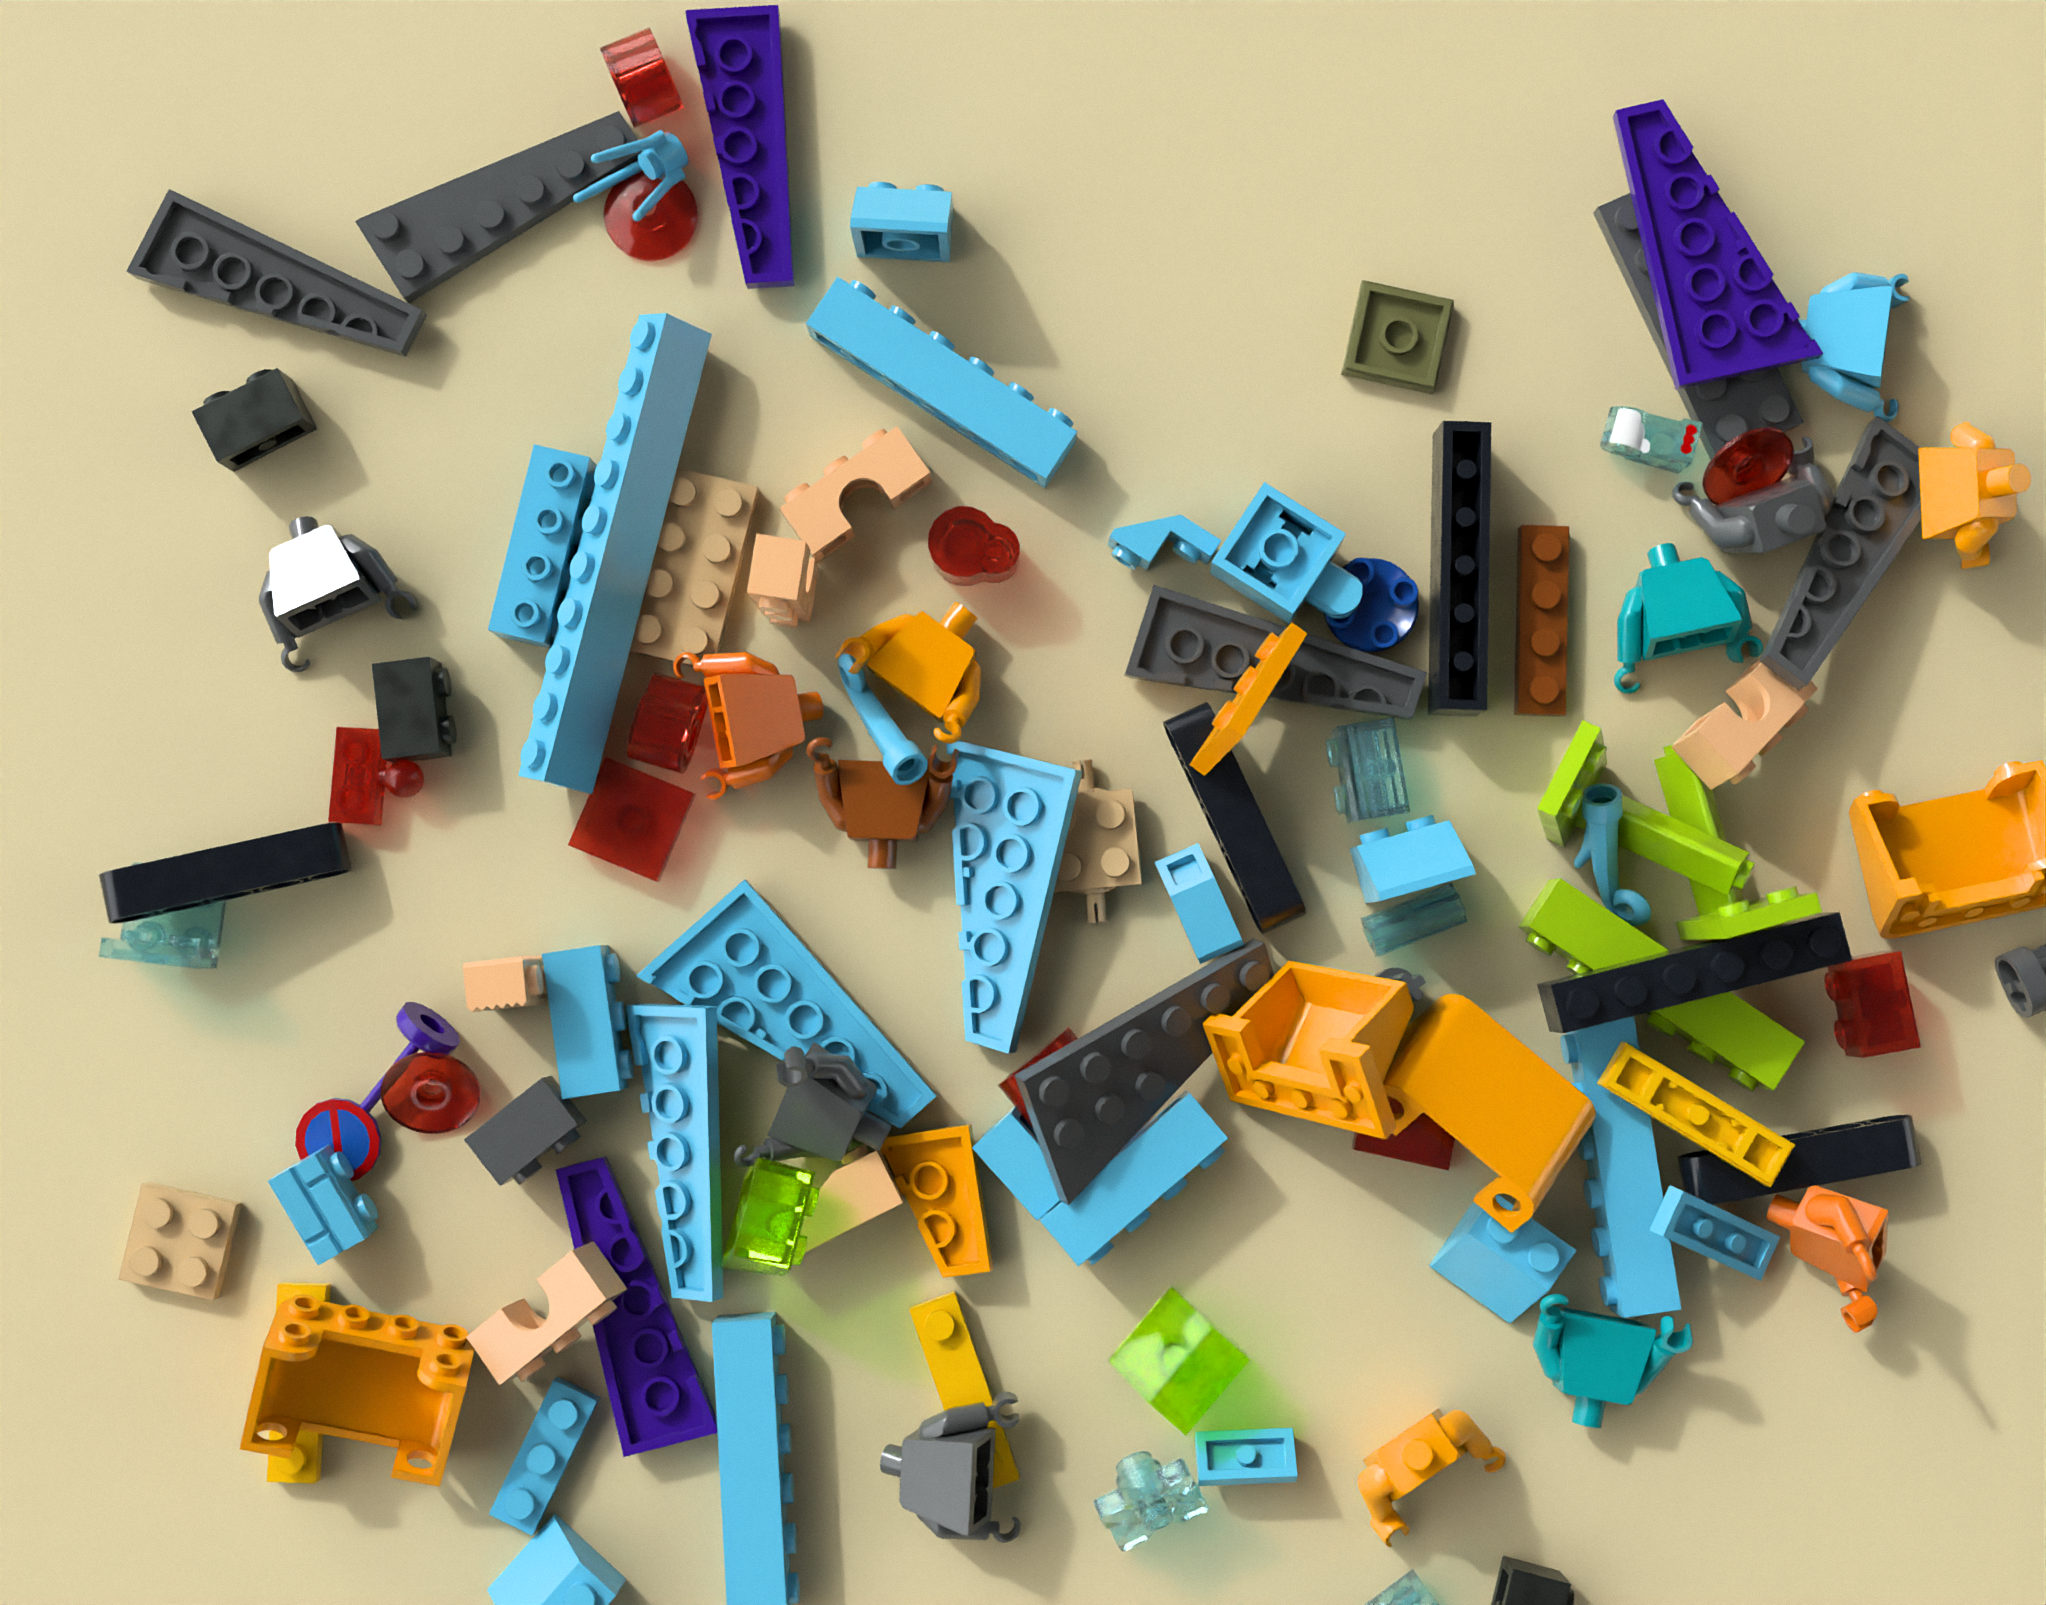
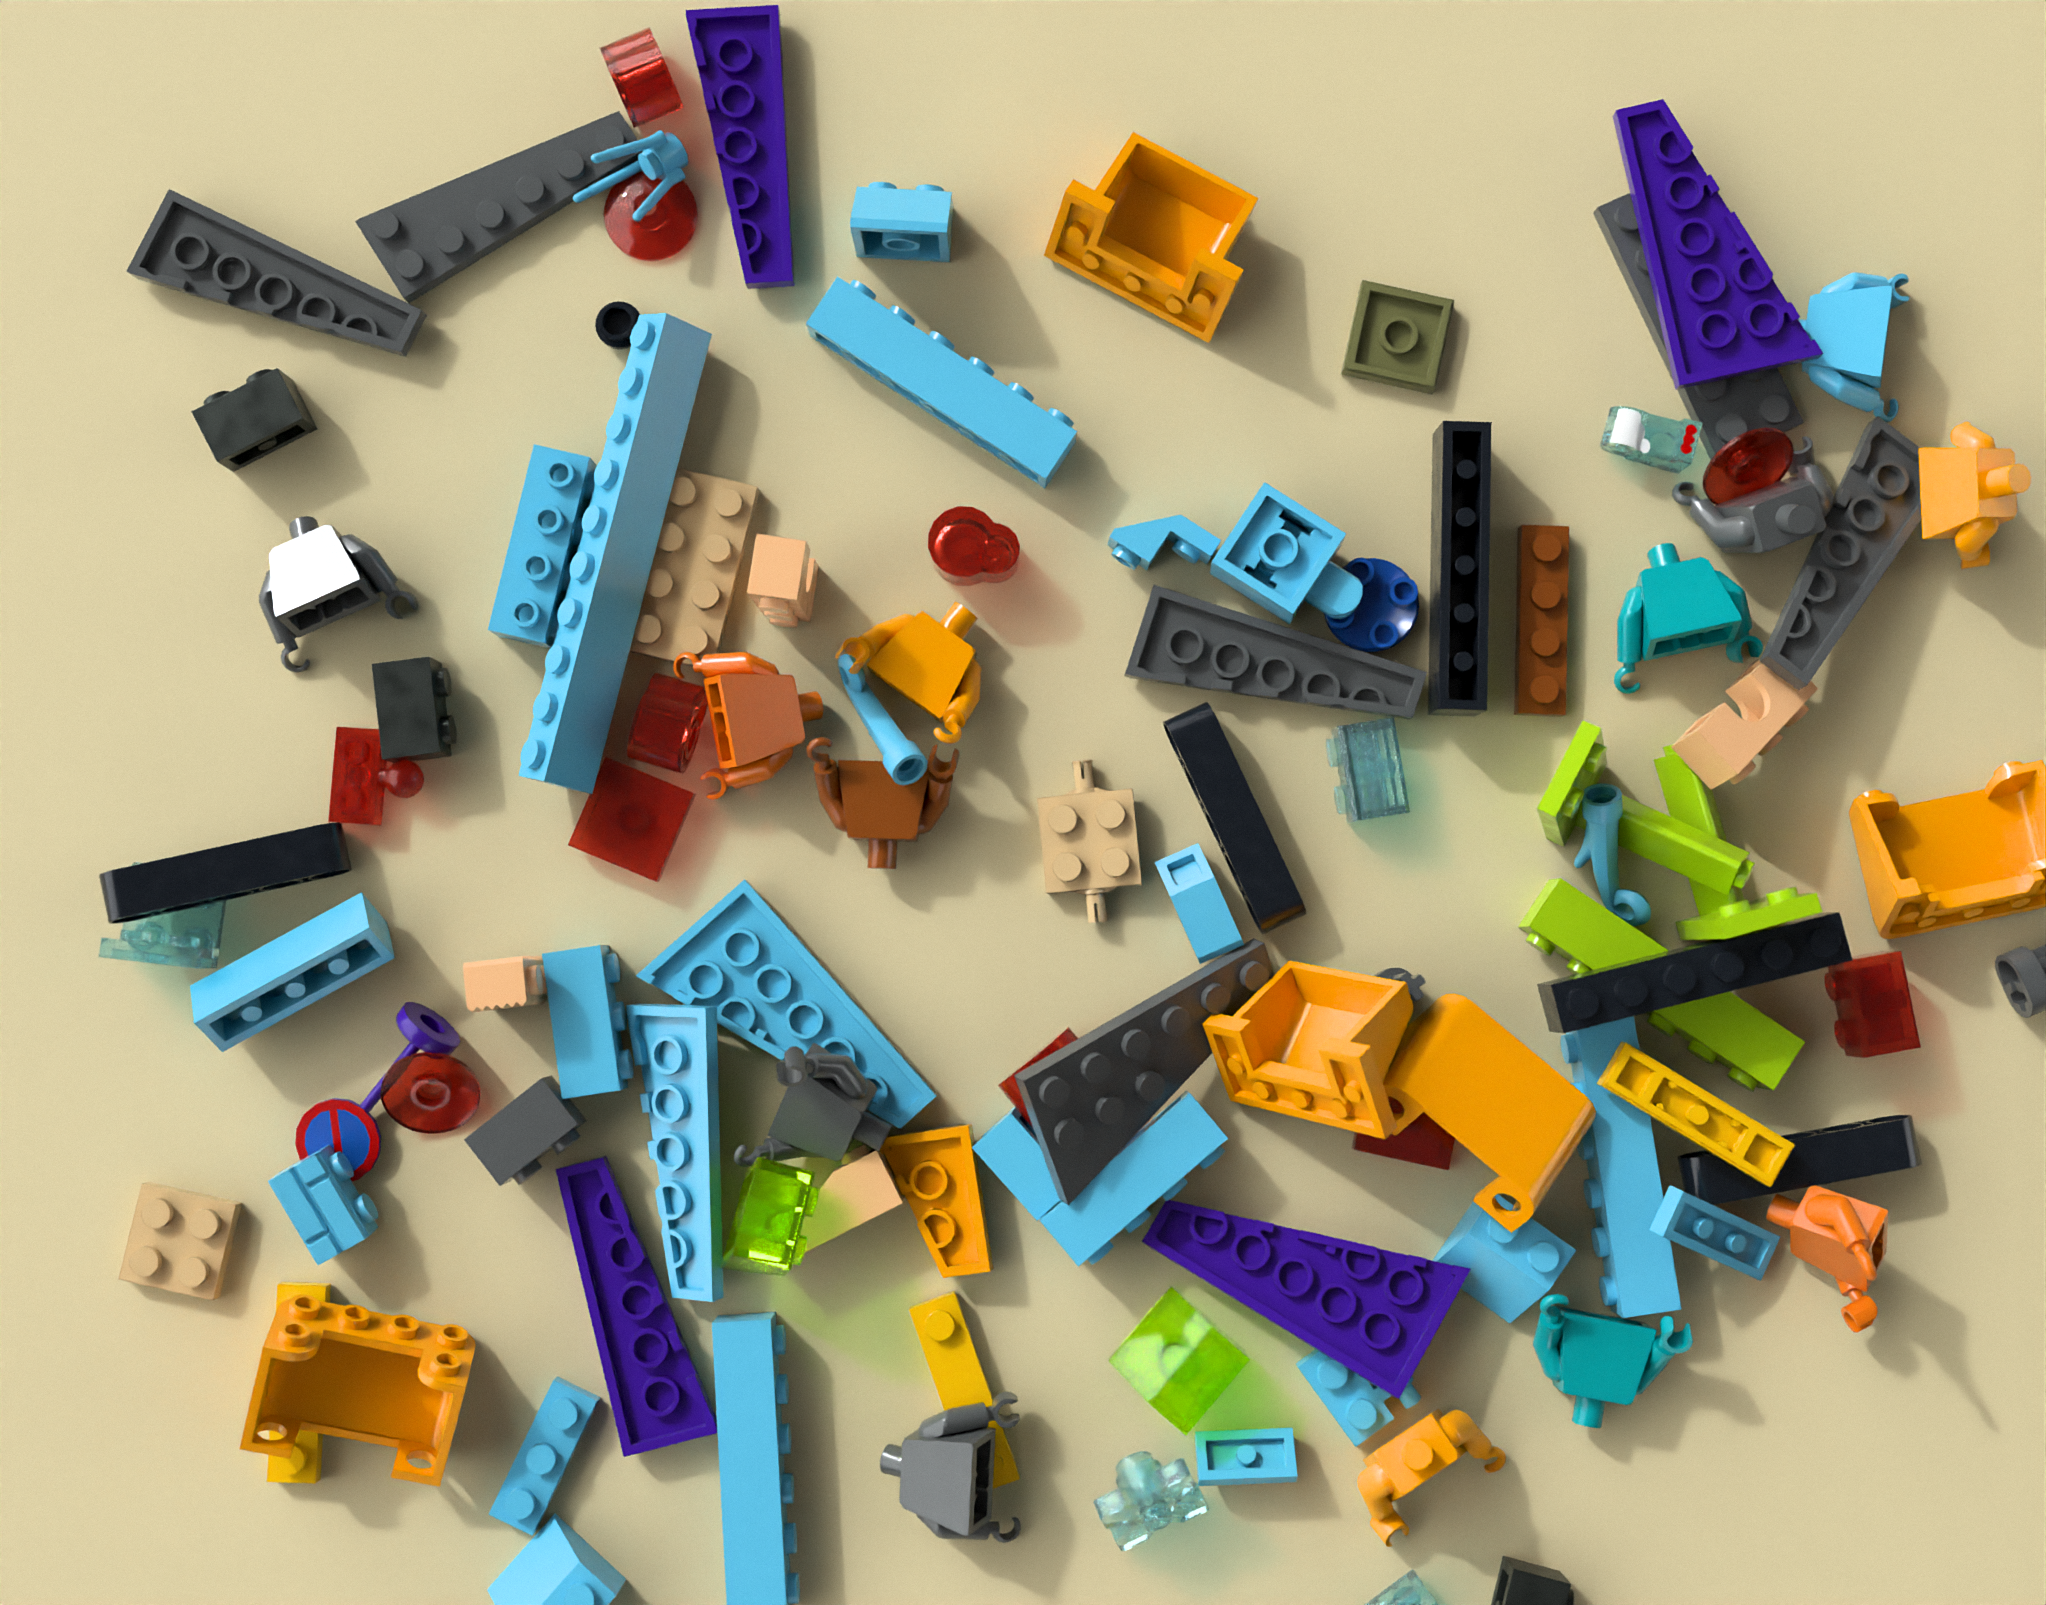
light nougat arch [466,1241,627,1385] -> none
light nougat arch [780,426,932,562] -> none
medium azure wing [946,740,1082,1054] -> none
light orange wing [1189,623,1308,776] -> none
medium azure slope [1349,815,1476,903] -> none
clear light blue axle [1360,883,1467,957] -> none
none -> medium azure brick [190,892,395,1052]
none -> black plate [595,301,640,350]
none -> light orange windscreen [1044,132,1259,343]
none -> dark purple wing [1142,1200,1471,1399]
none -> medium azure plate [1296,1349,1421,1447]

